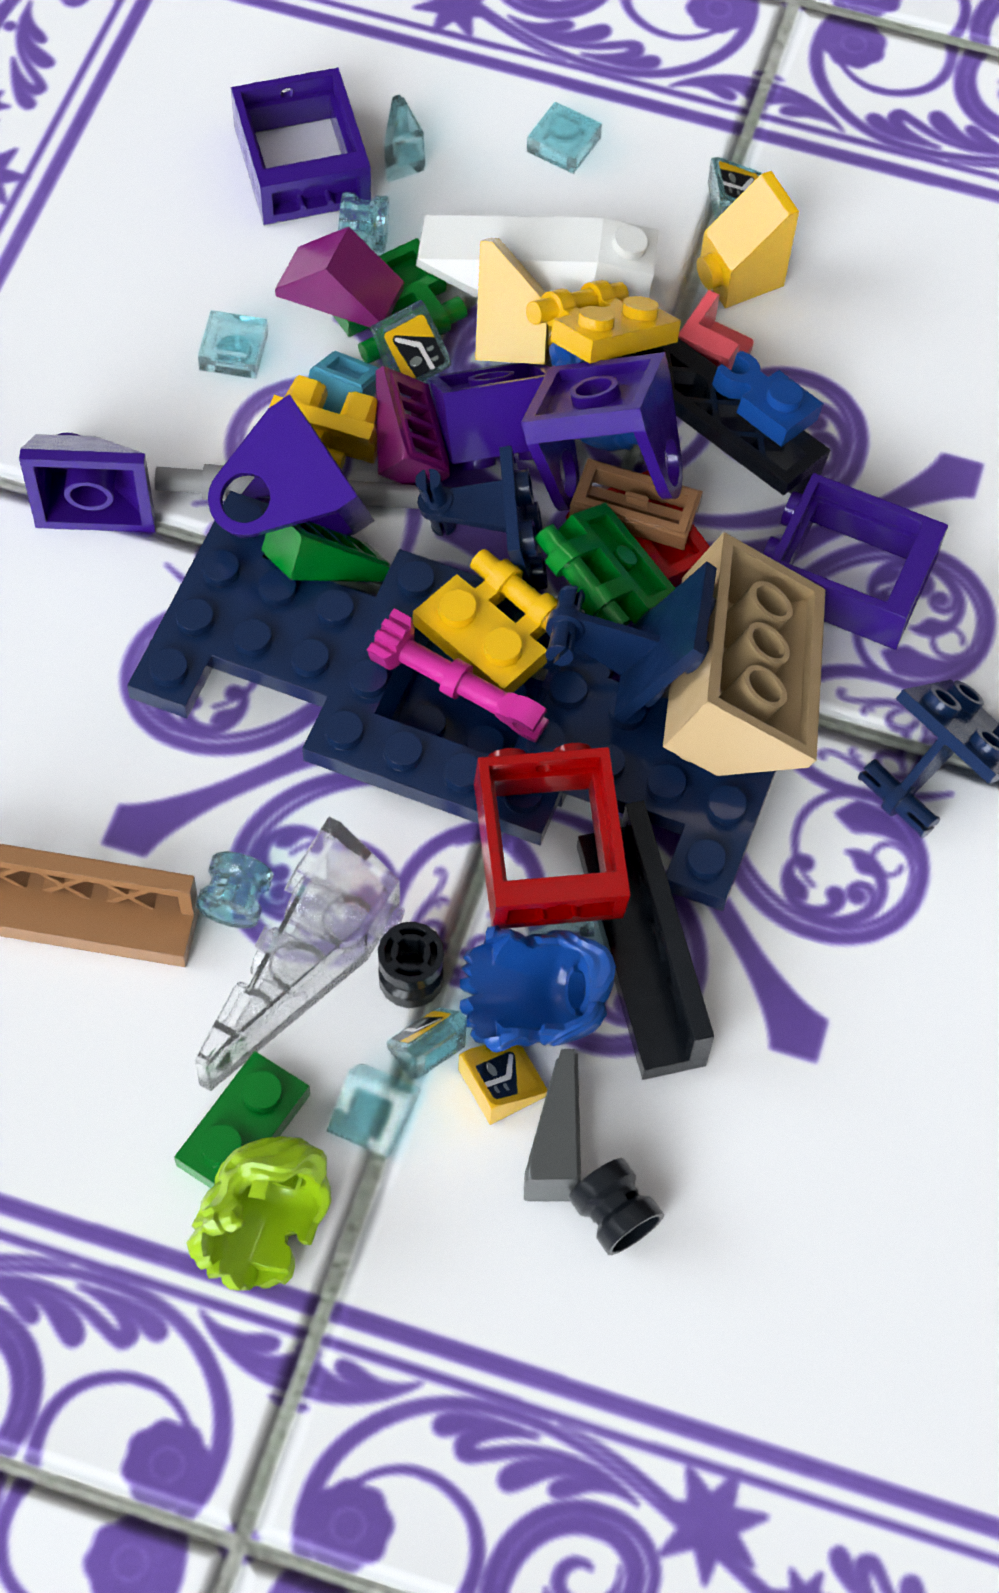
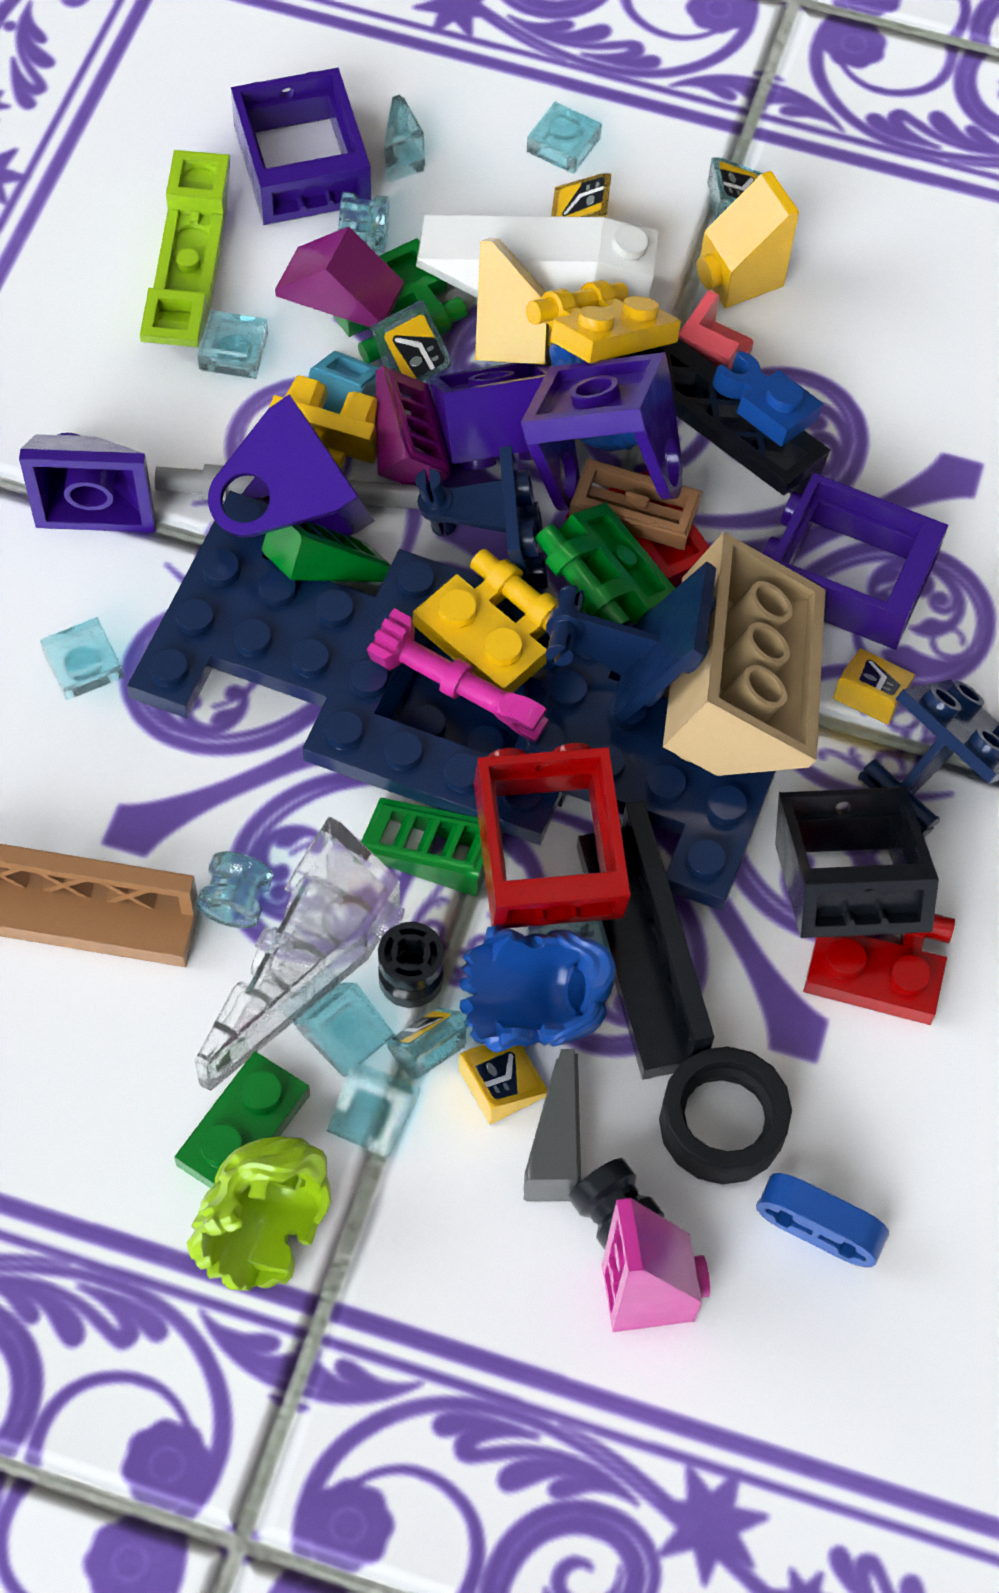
none -> clear light blue plate [40,617,124,701]
none -> lime slope [140,150,230,347]
none -> clear light blue slope [294,982,395,1077]
none -> green slope [357,797,485,897]
none -> slope [551,173,612,218]
none -> dark pink slope [602,1198,710,1332]
none -> black tyre [659,1046,792,1184]
none -> blue beam [756,1173,889,1267]
none -> black window [775,787,939,938]
none -> red plate [803,914,955,1025]
none -> yellow slope [833,648,916,725]

